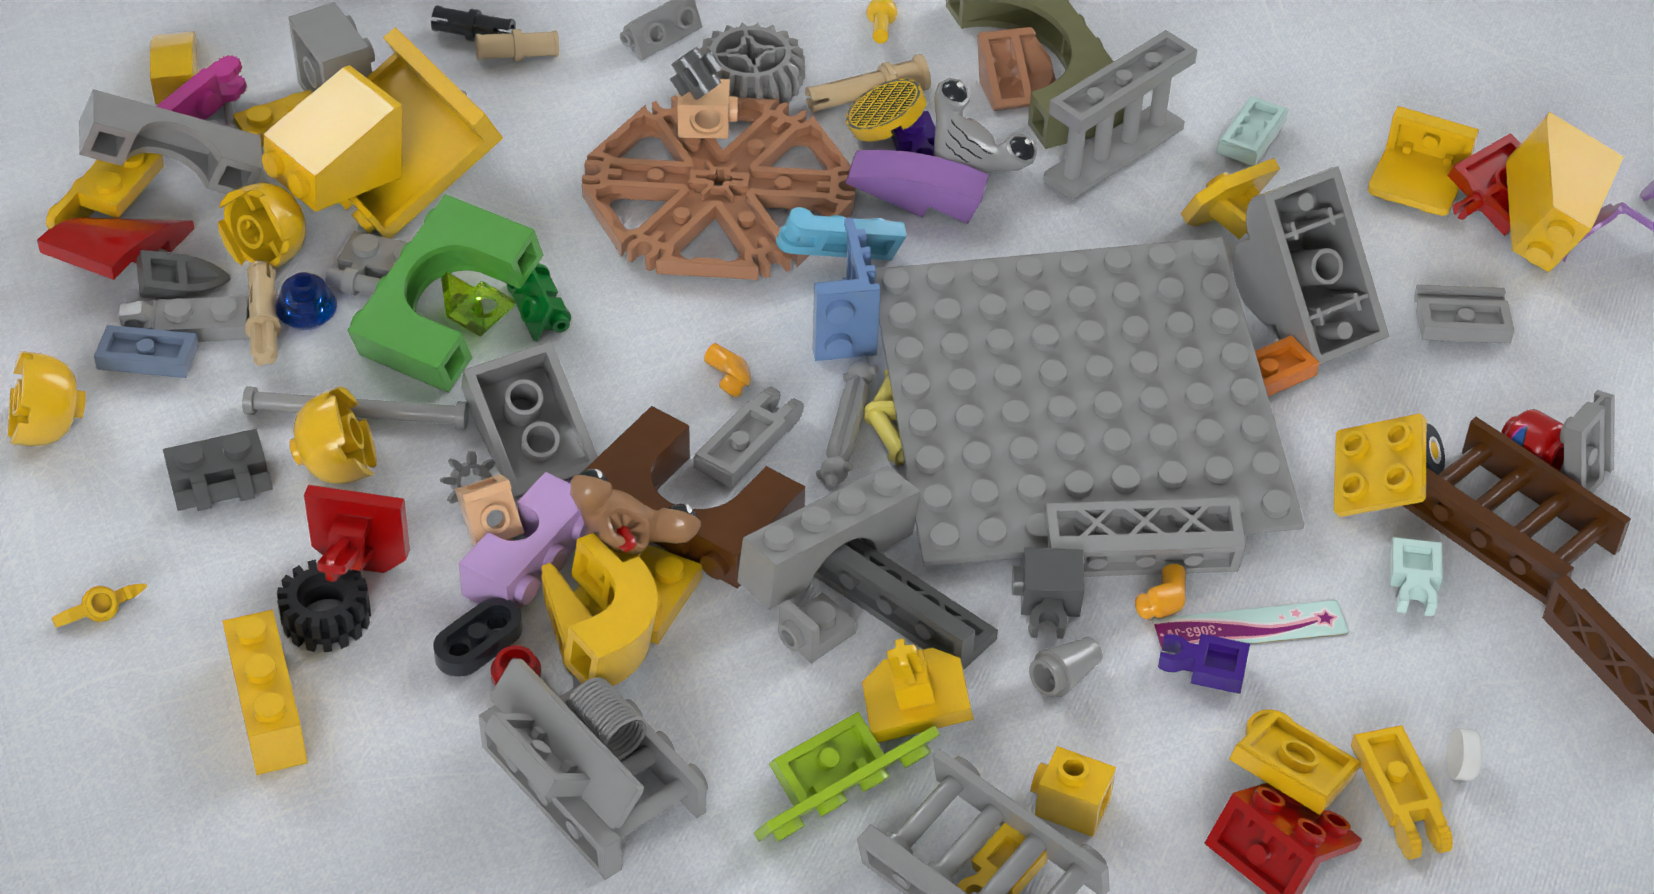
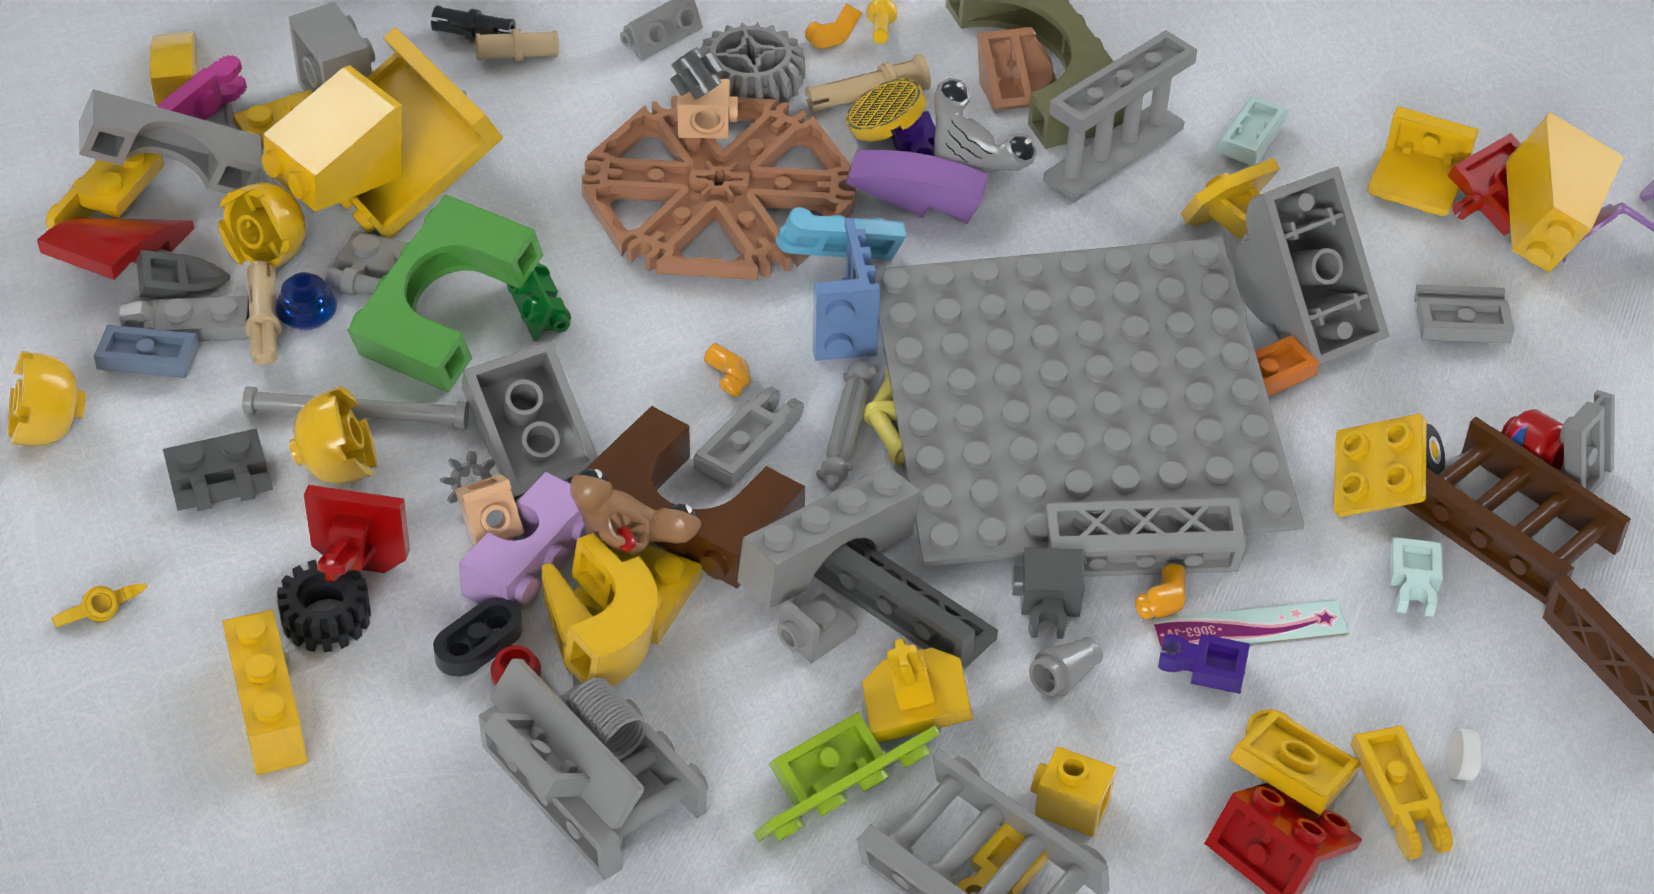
clear neon green bracket [441,272,515,337] -> none
none -> light orange arm [805,3,862,49]

